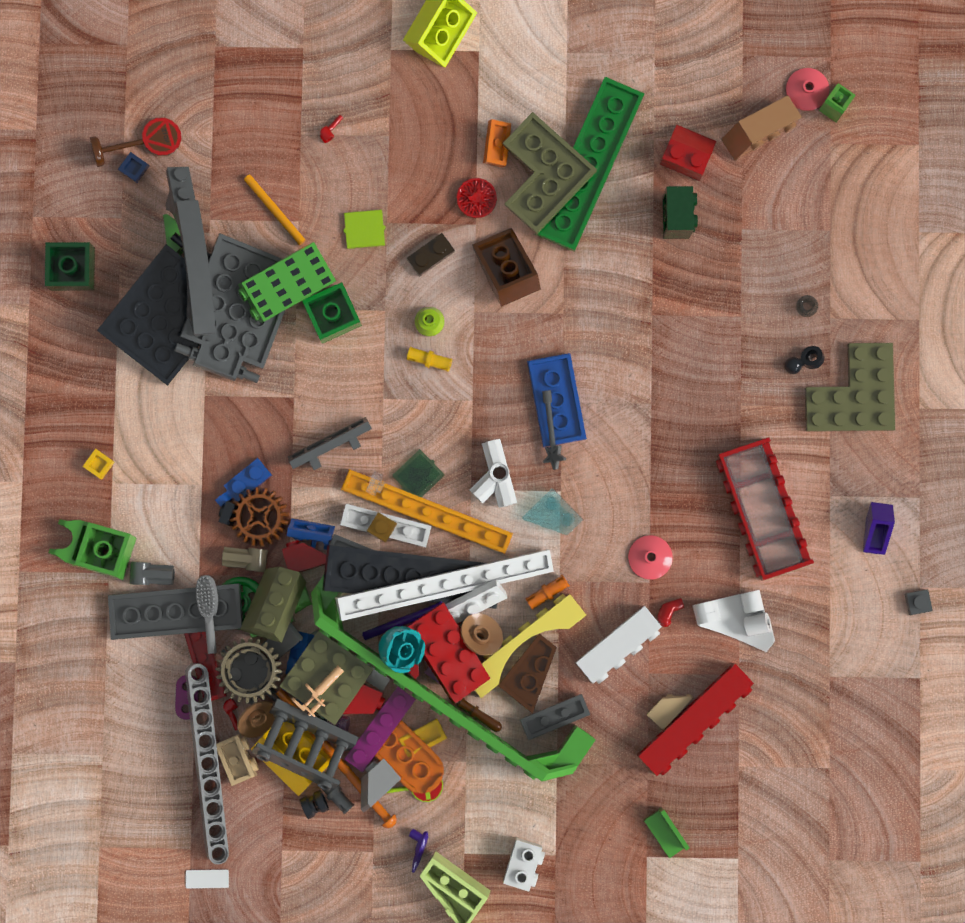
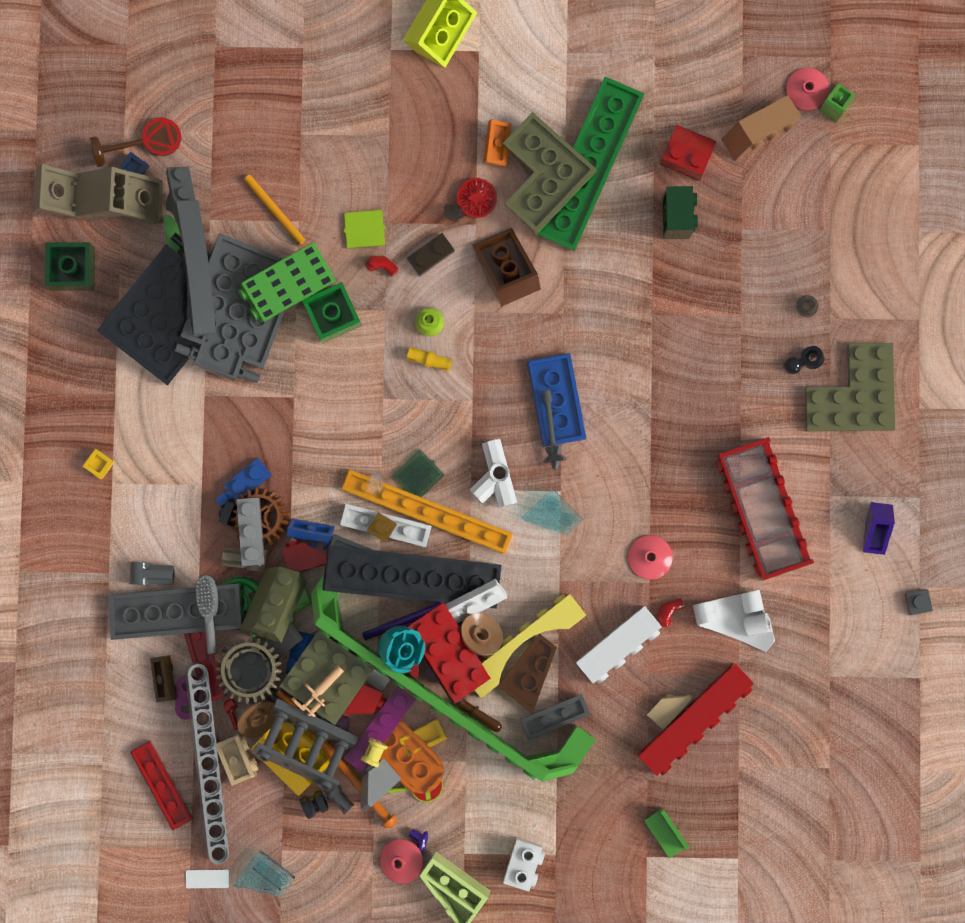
bright green brick [48,519,137,580] -> none
dark grey hinge [288,417,372,470] -> none
red hand [320,115,343,143] -> none
white plate [335,549,554,621] -> none
orange pin [525,574,570,610] -> none
none -> dark tan bracket [34,164,163,224]
none -> red tile [130,740,193,831]
none -> dark brown plate [150,655,176,703]
none -> clear light blue wing [234,850,296,897]
none -> light grey plate [237,498,265,567]
none -> light yellow bush [361,738,388,767]
none -> red arm [365,256,399,277]
none -> coral dish [380,839,423,884]
none -> clear smoke plate [443,203,465,222]

